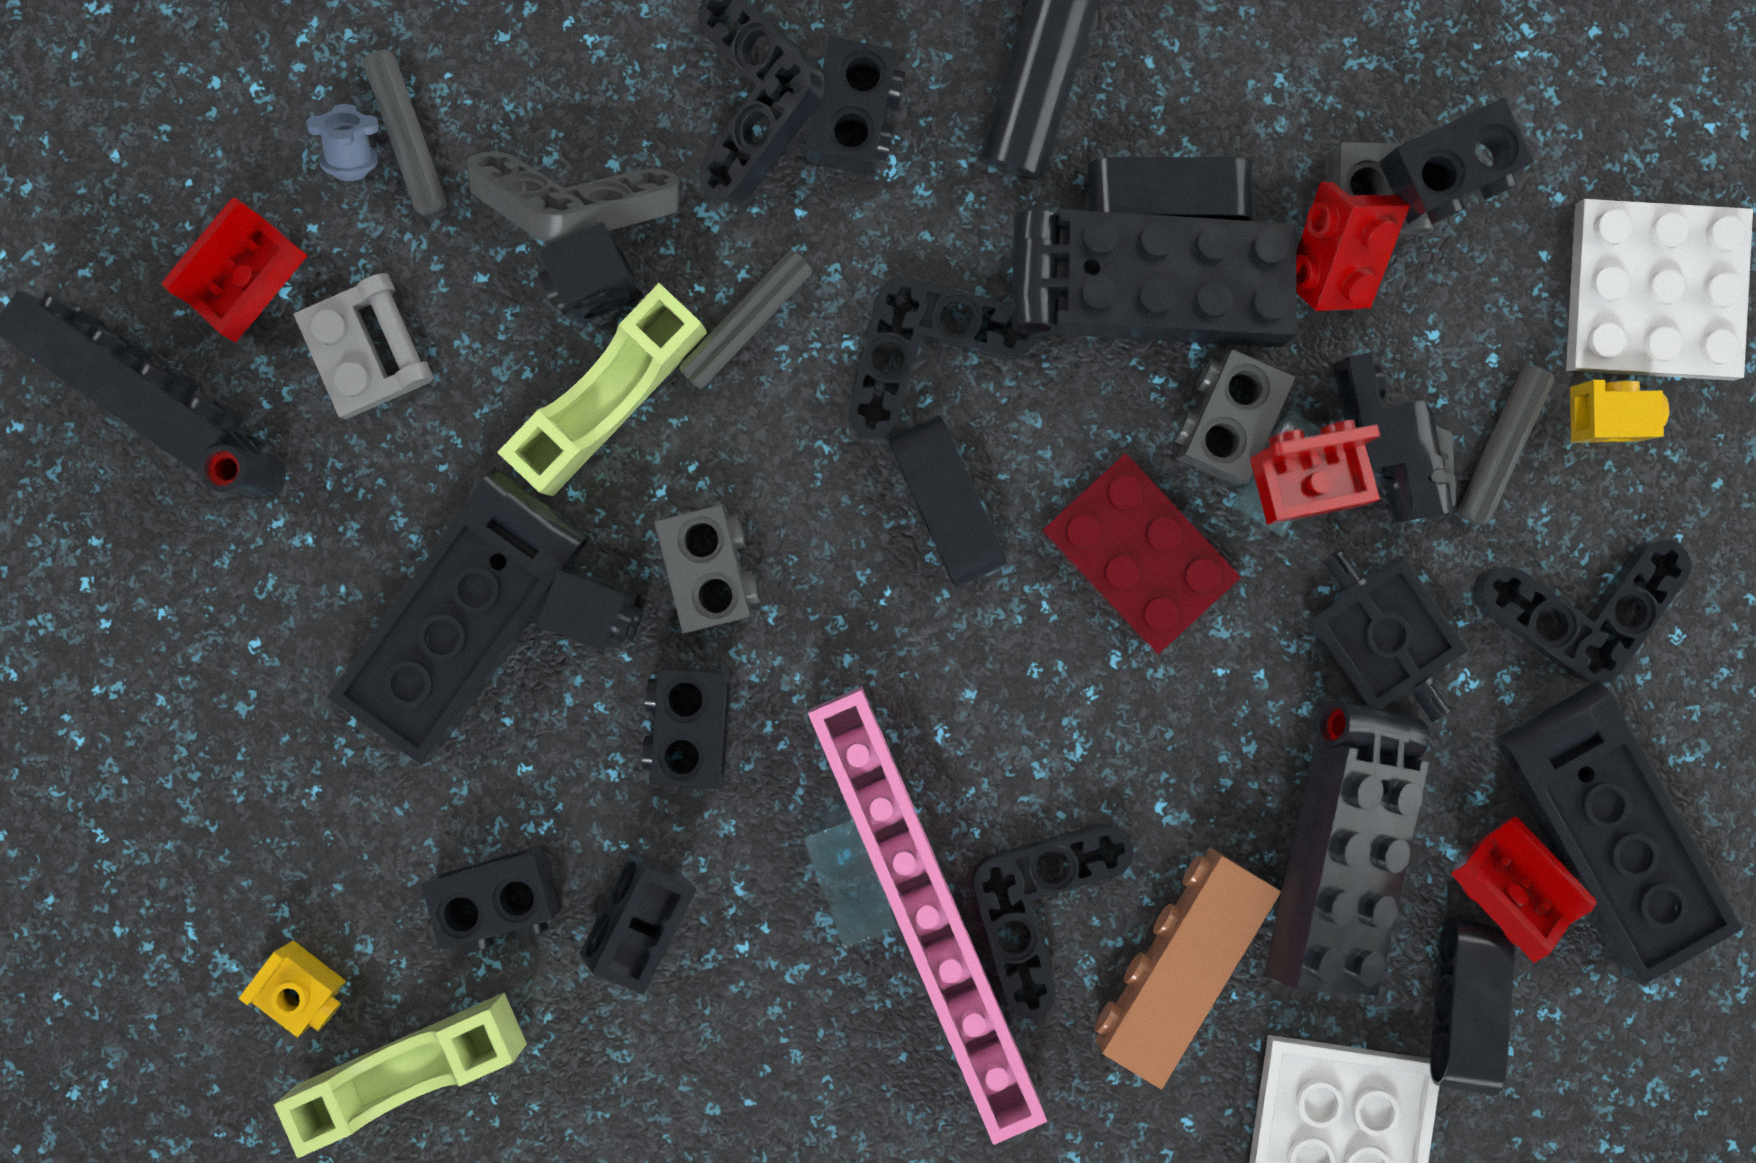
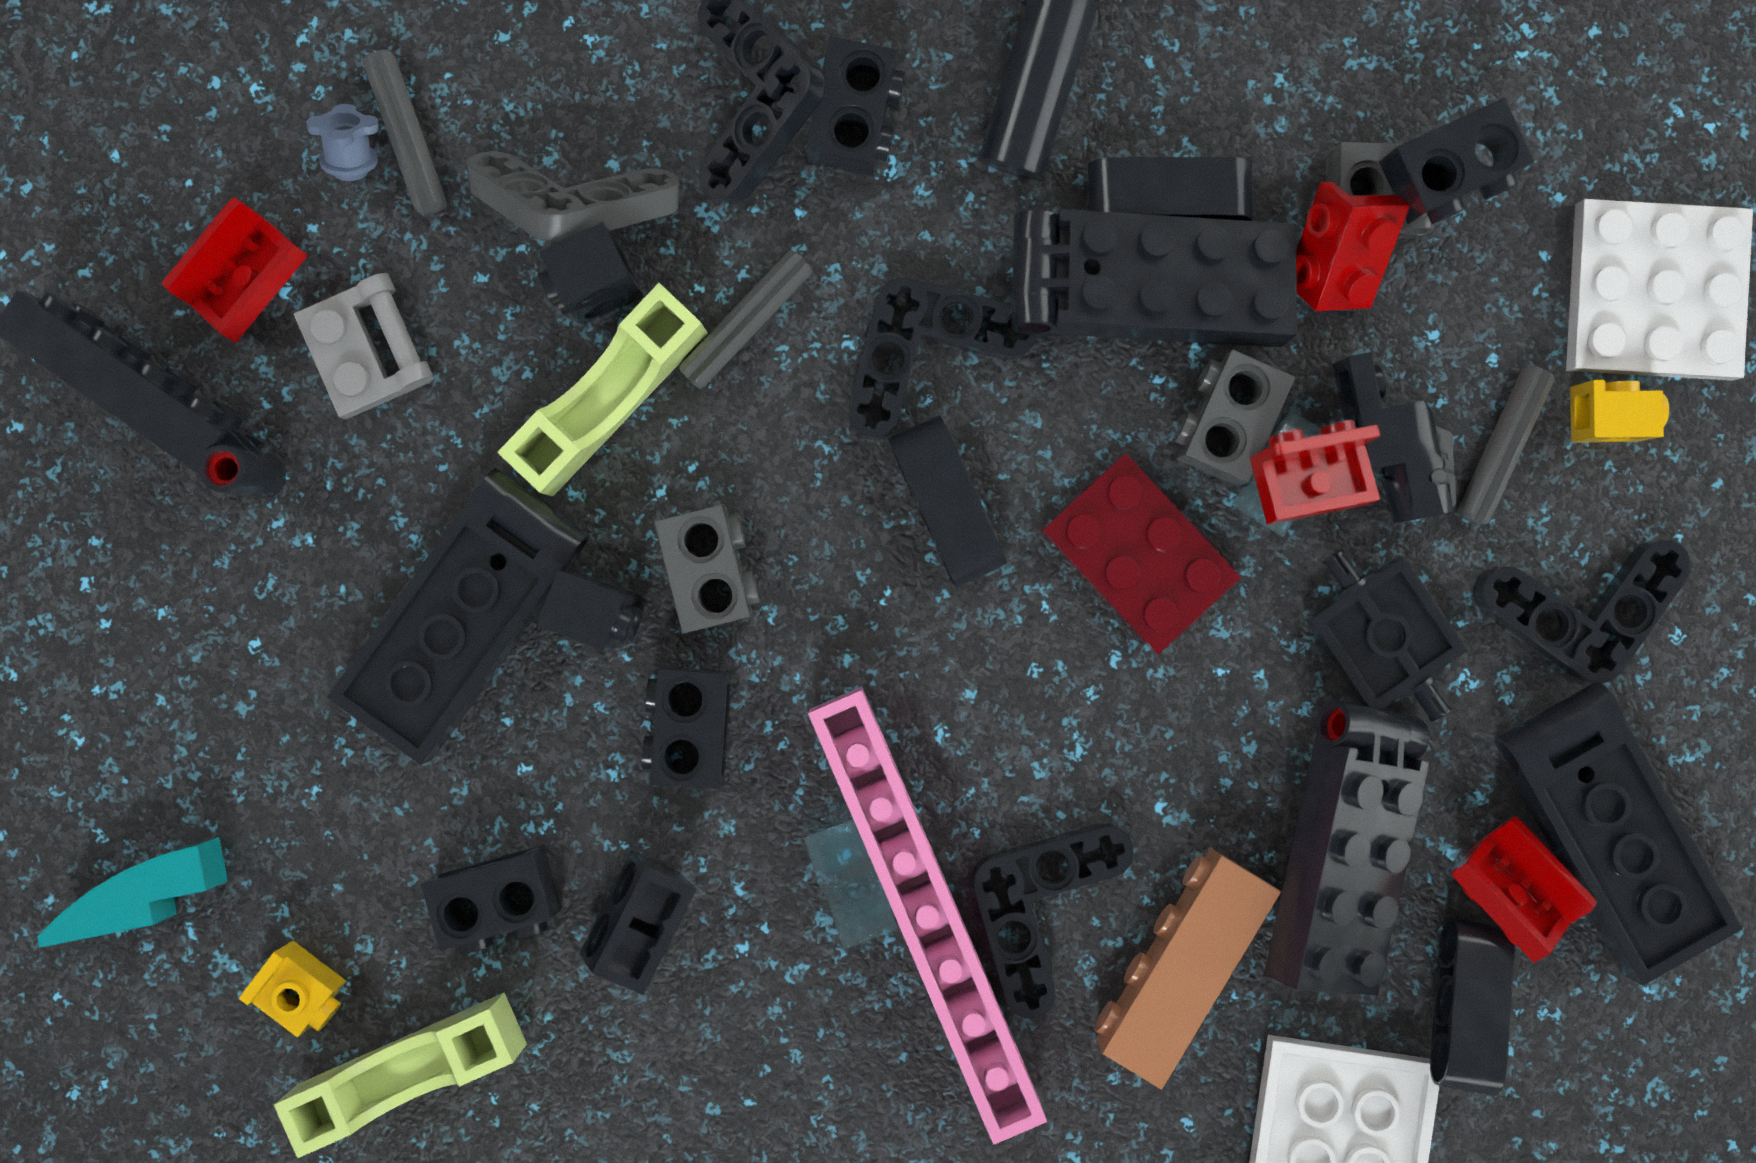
none -> teal slope [37,837,228,948]

